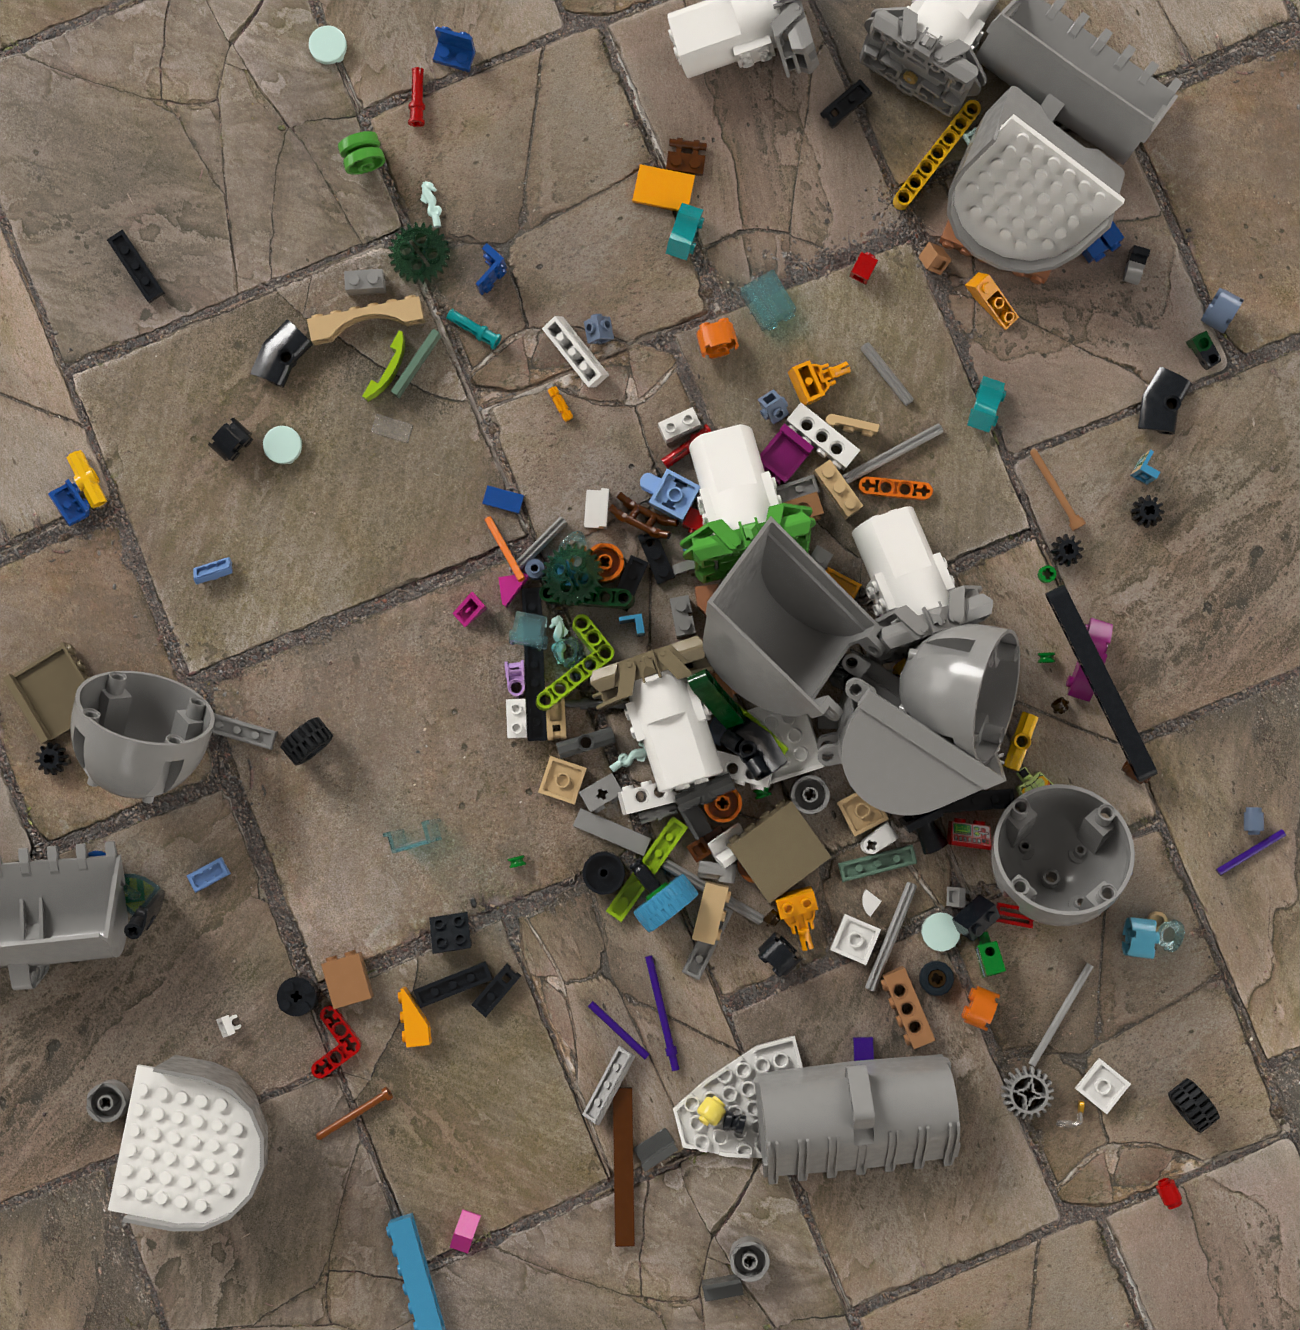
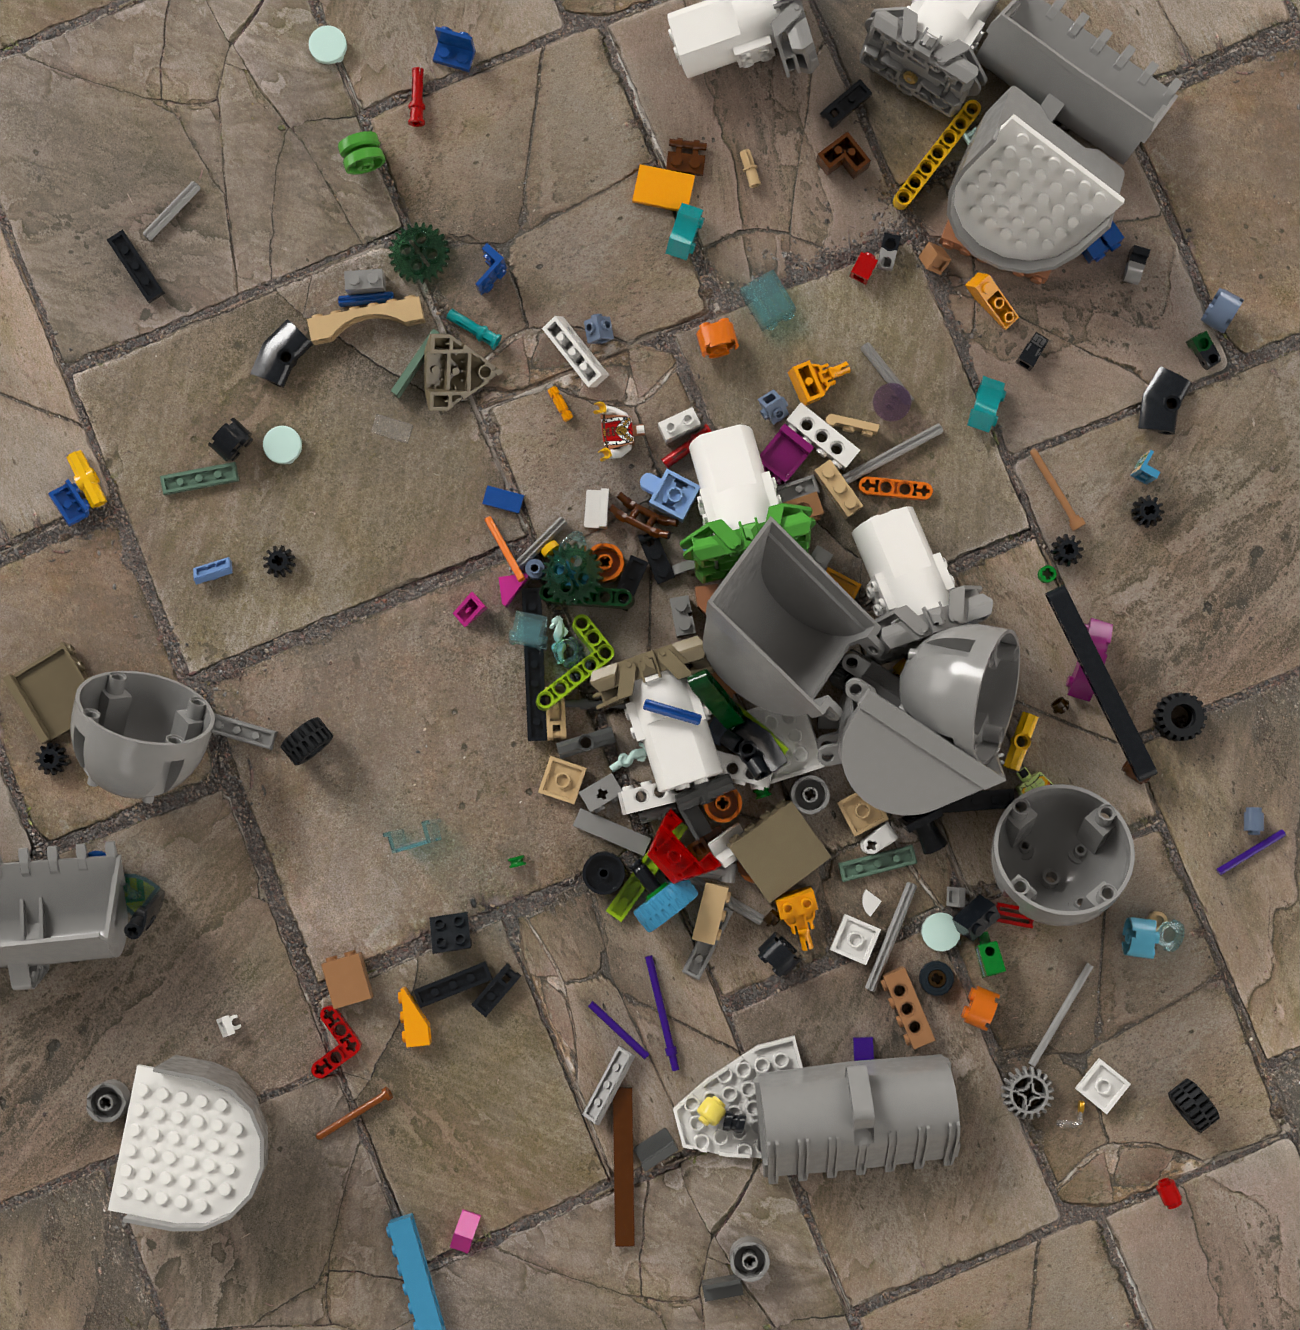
medium blue plate [187,857,231,893] -> none
black brick [277,976,320,1016] -> none
lime slope [362,330,405,402] -> none
light aqua animal [420,181,442,228] -> none
lavender piece [505,660,526,698] -> none
white brick [506,699,528,739] -> none
dark azure panel [619,613,645,637] -> none
red brick [682,507,703,534] -> none
slope [946,818,991,850] -> none
green bush [1038,652,1055,663] -> none
none -> light grey axle [143,181,201,241]
none -> sand green tile [160,462,239,495]
none -> black gear [263,545,296,578]
none -> blue axle [338,291,395,307]
none -> dark tan wedge [424,334,503,411]
none -> yellow tile [541,540,560,558]
none -> torso [593,402,645,462]
none -> blue axle [643,699,702,725]
none -> red wing [647,809,722,884]
none -> tan axle [740,149,761,188]
none -> reddish brown brick [816,131,871,179]
none -> clear purple piece [873,383,911,421]
none -> leg [877,233,901,271]
none -> leg [1016,332,1049,371]
none -> black tyre [1153,692,1207,741]

